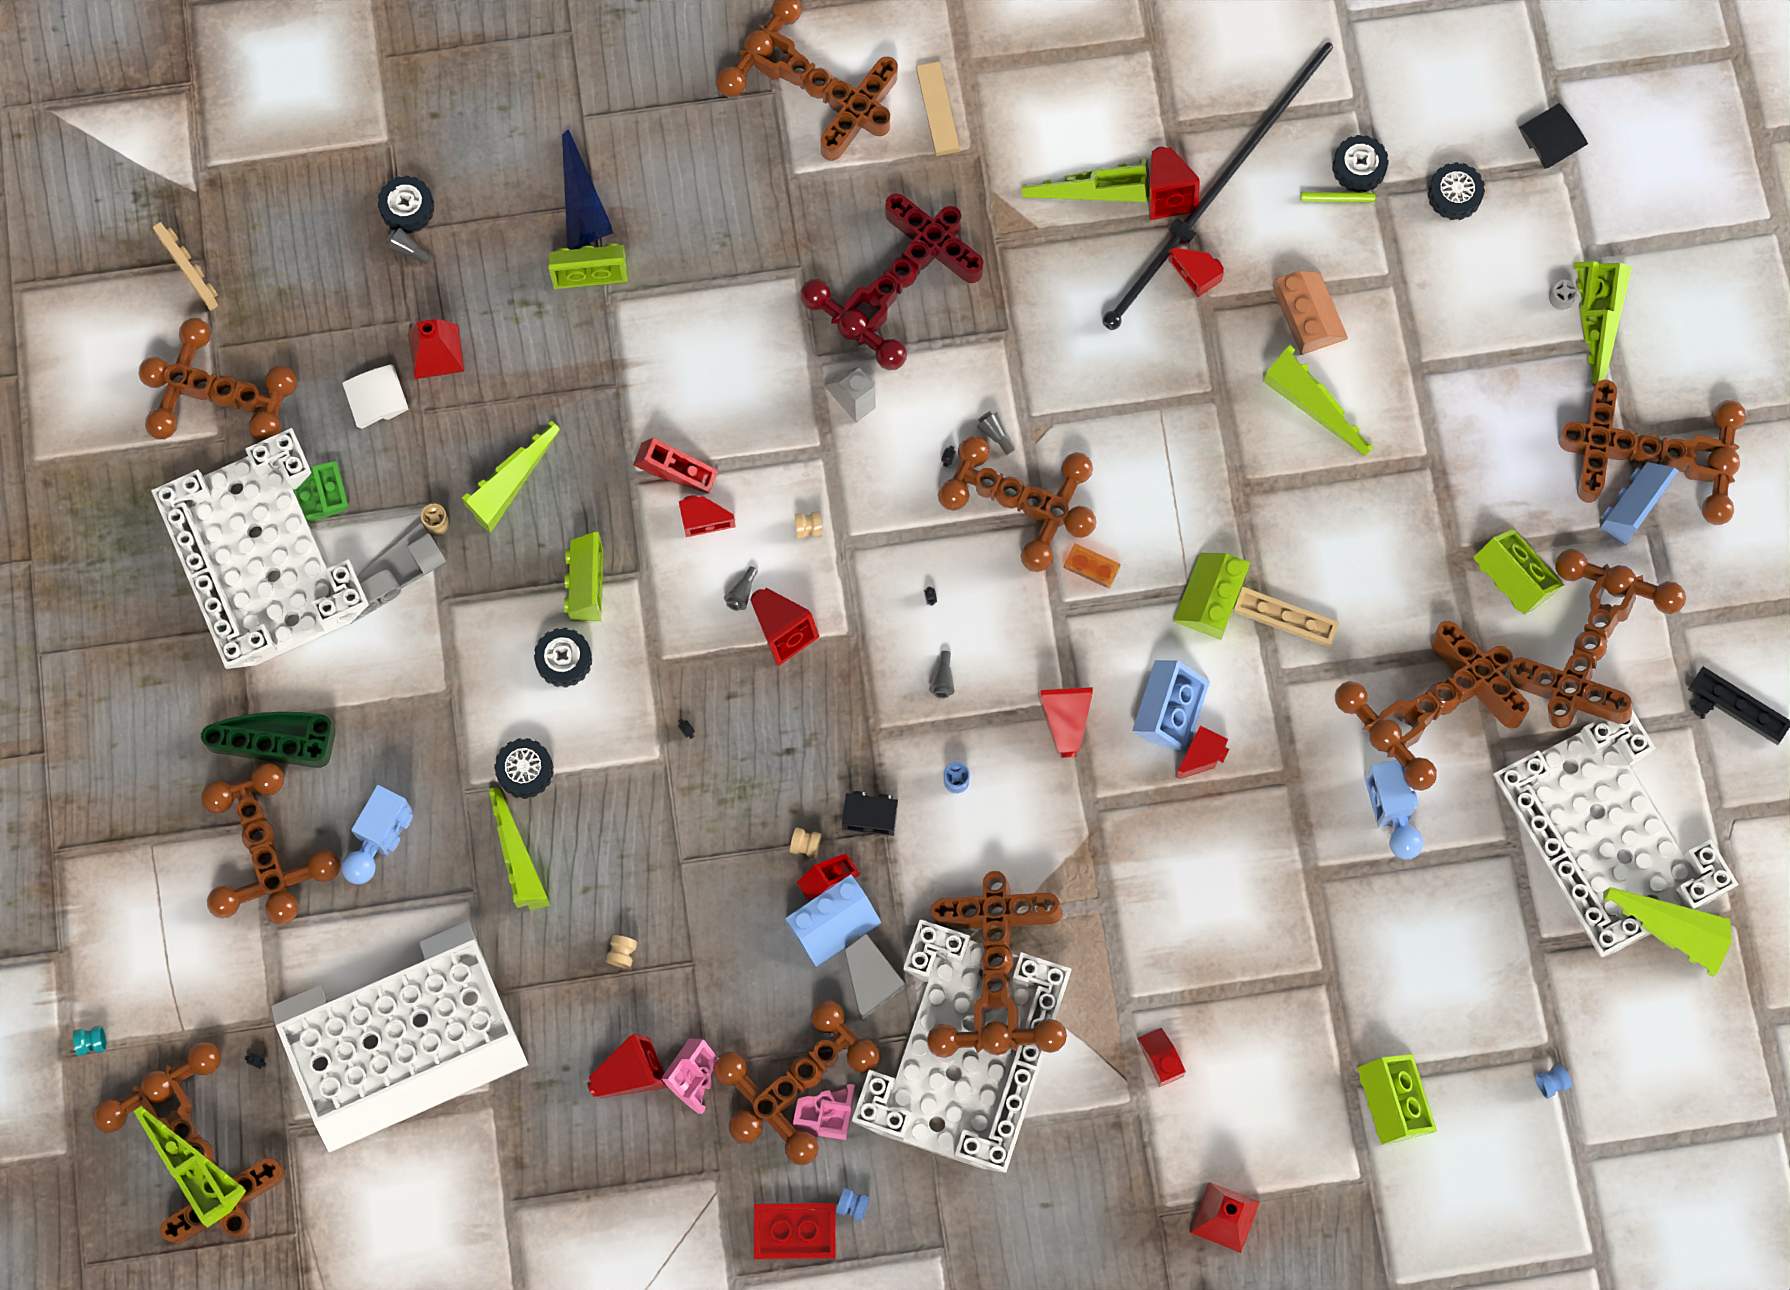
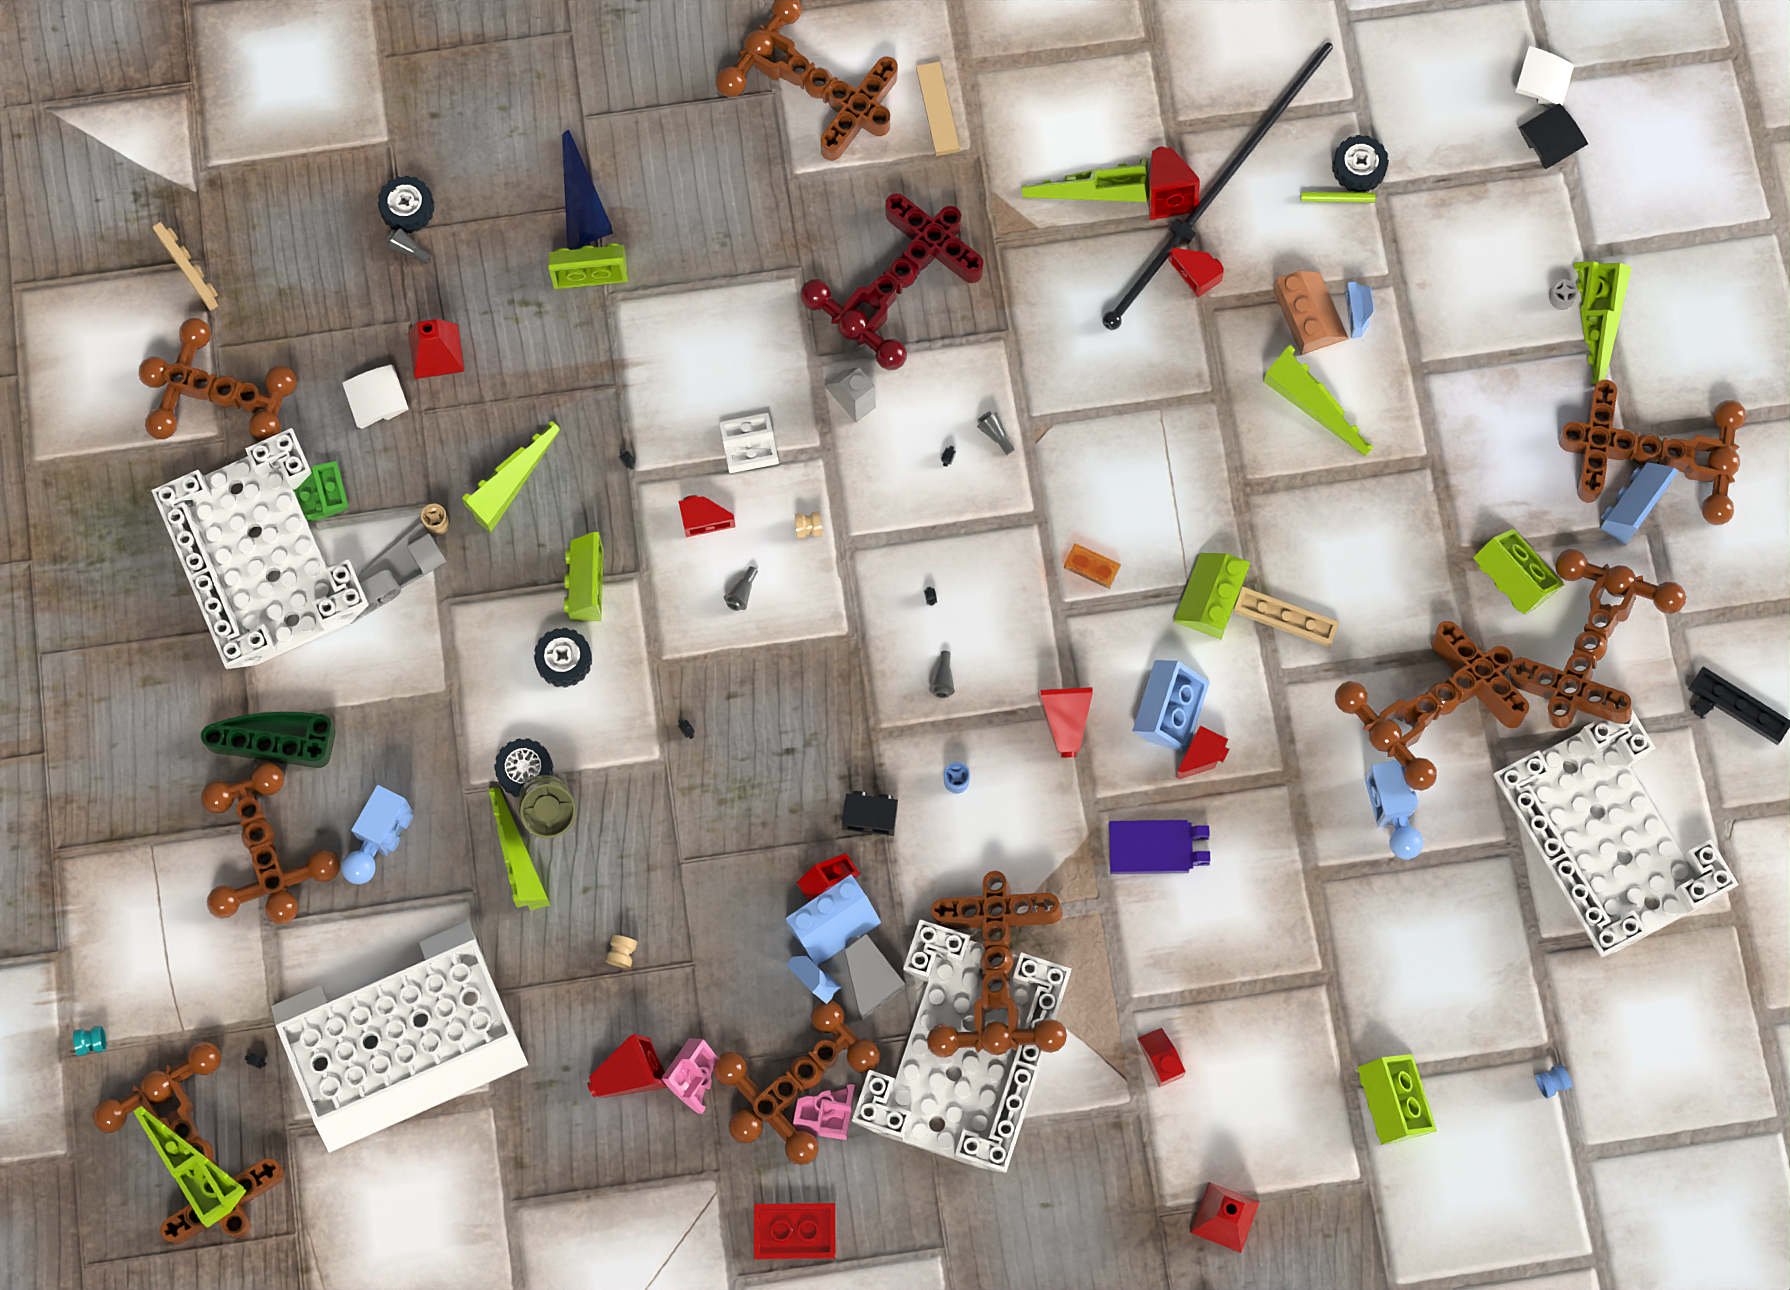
red slope [633,438,718,494] -> none
red slope [750,587,819,666] -> none
tan wheel [790,827,822,859] -> none
medium blue wheel [836,1188,870,1222] -> none
dark orange piece [937,435,1097,572] -> none
black wheel [1428,162,1485,220] -> none
lime wedge [1603,887,1732,977] -> none
none -> olive wheel [517,775,576,838]
none -> black piece [618,450,636,470]
none -> white slope [719,413,779,473]
none -> light blue slope [786,956,842,1004]
none -> dark purple tile [1109,820,1211,874]
none -> light blue slope [1345,282,1374,338]
none -> white slope [1515,46,1574,107]

